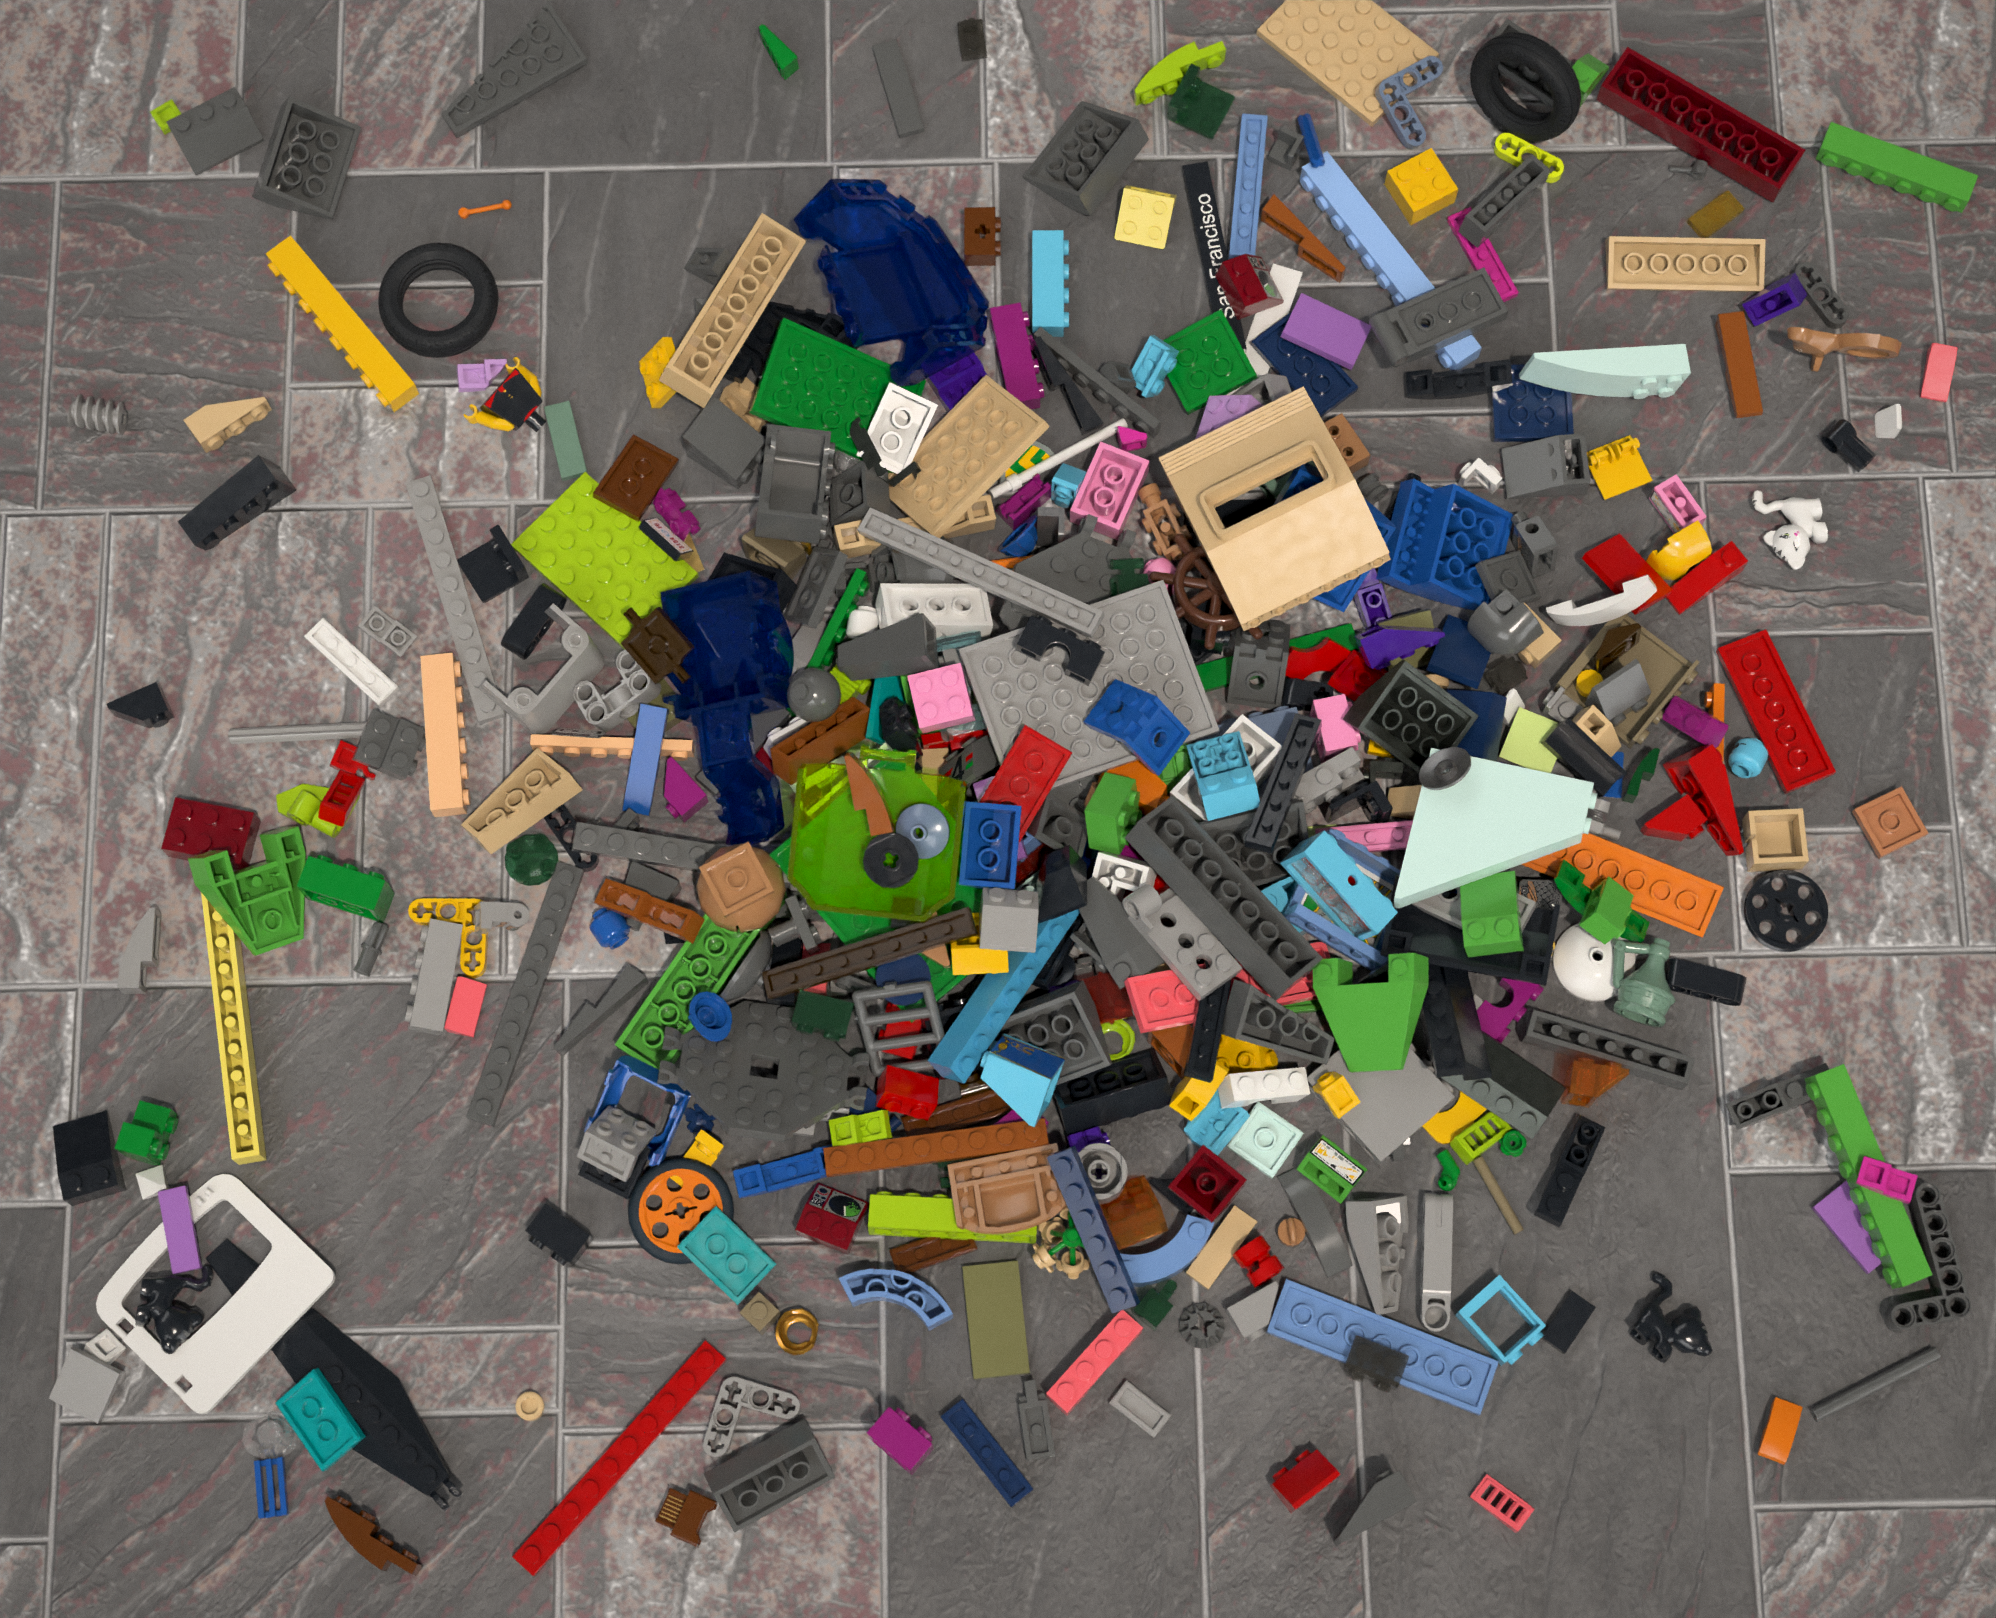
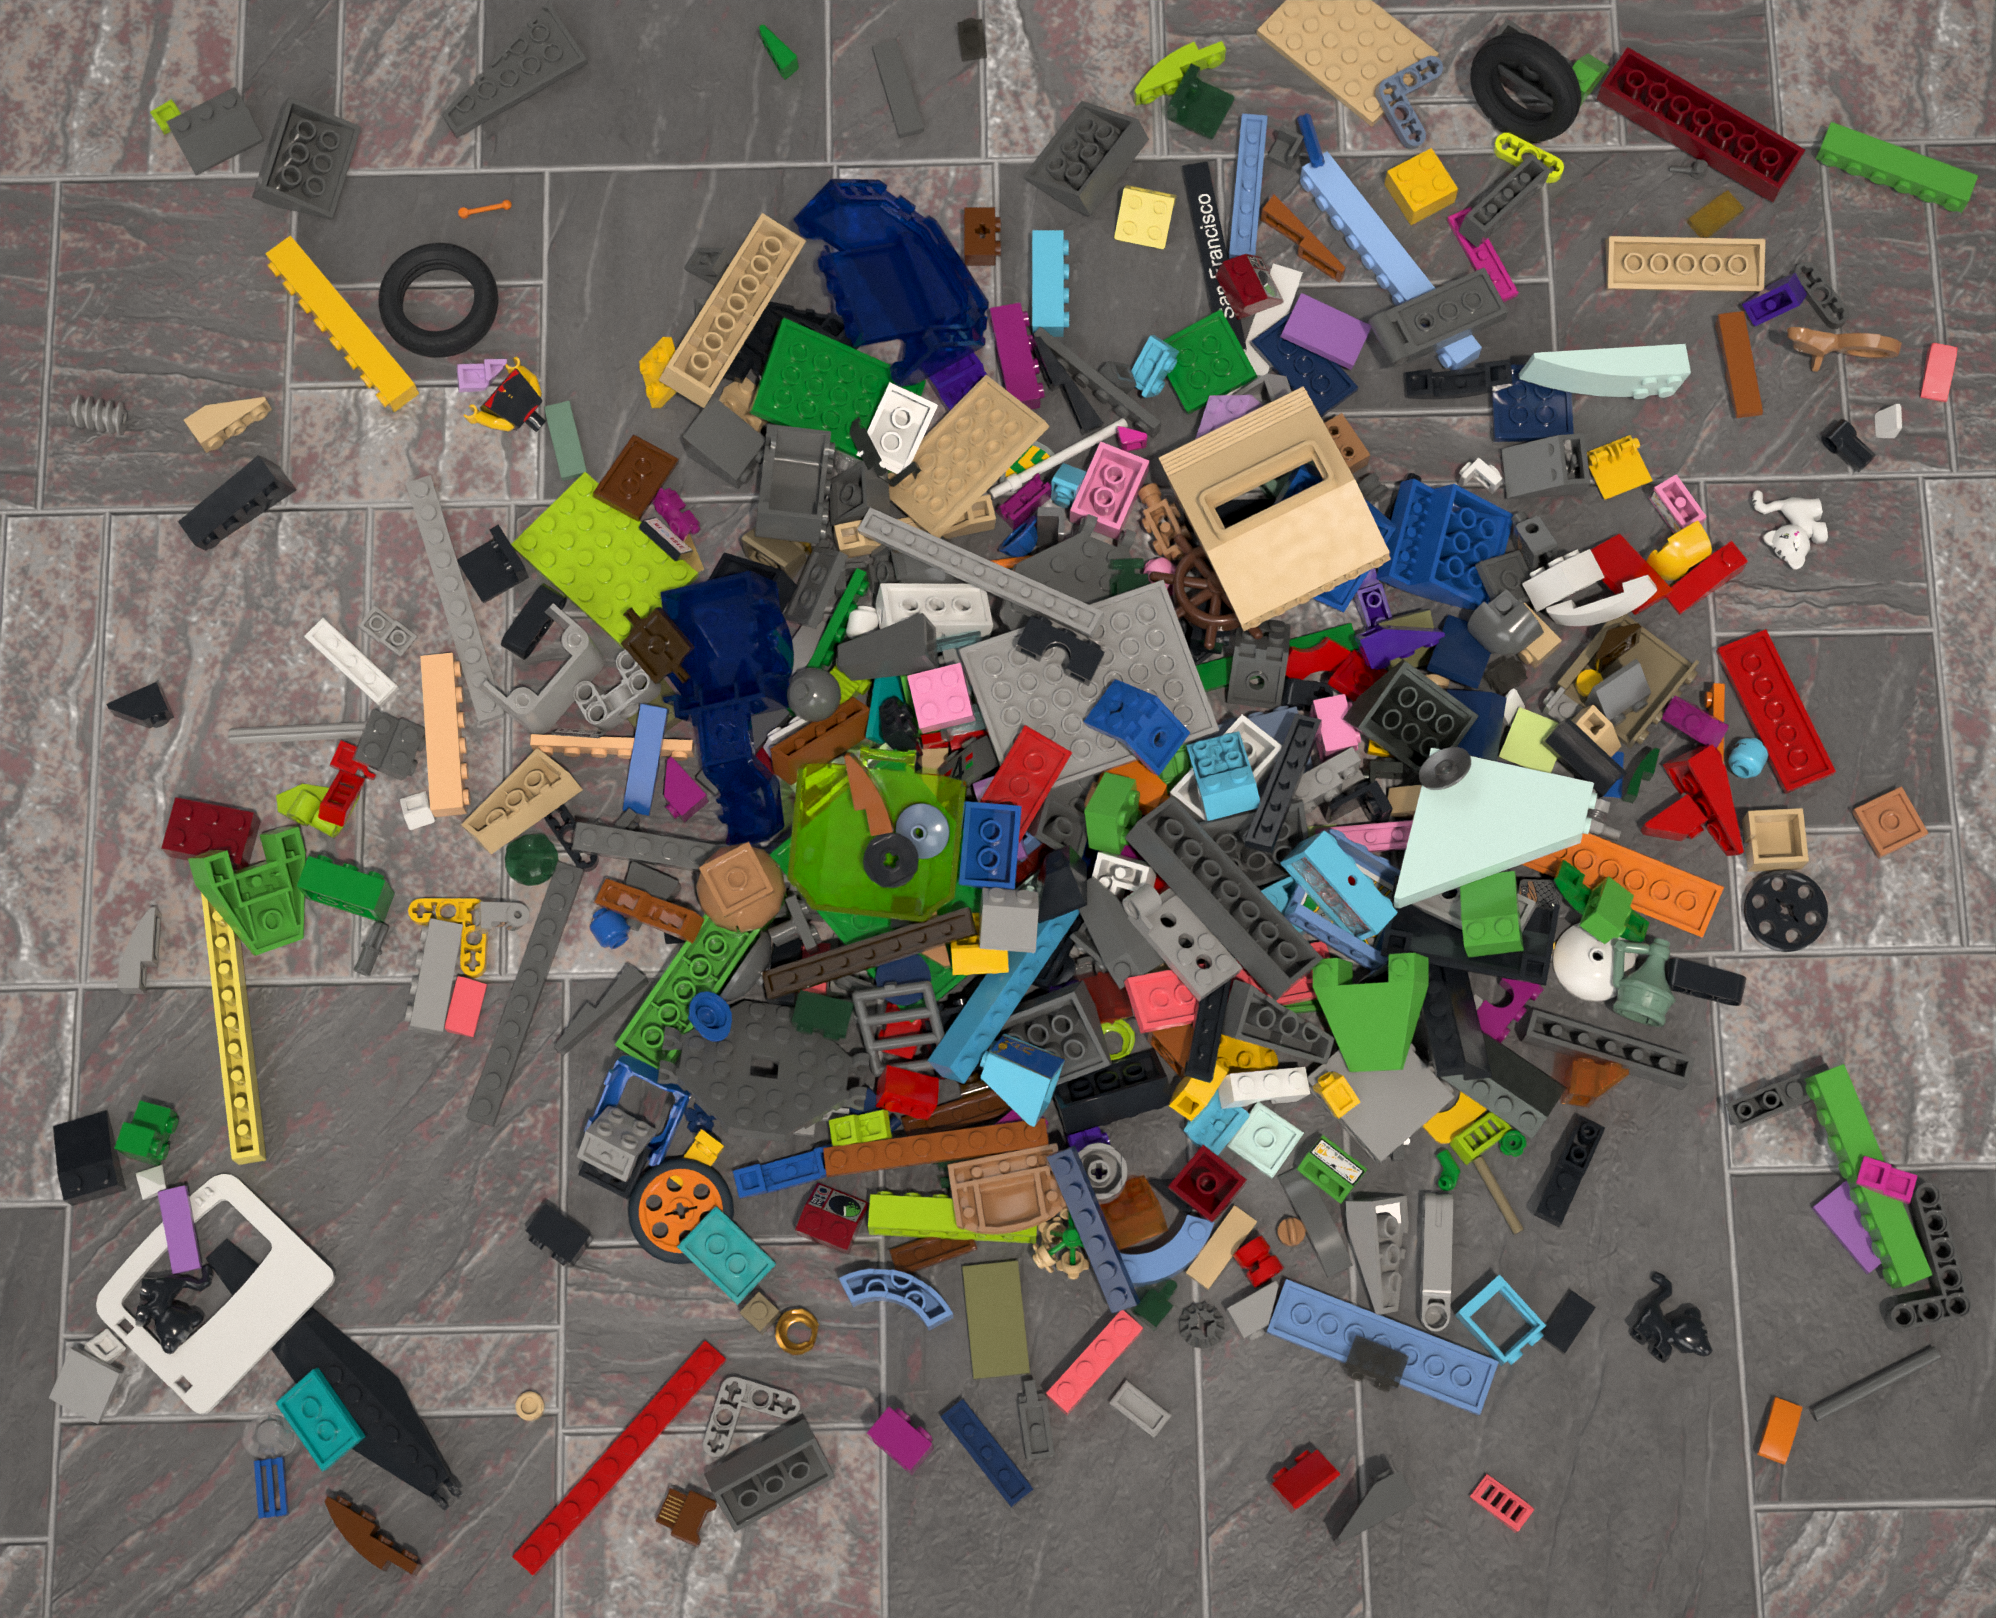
none -> white slope [400,791,435,830]
none -> white brick [1522,549,1605,612]

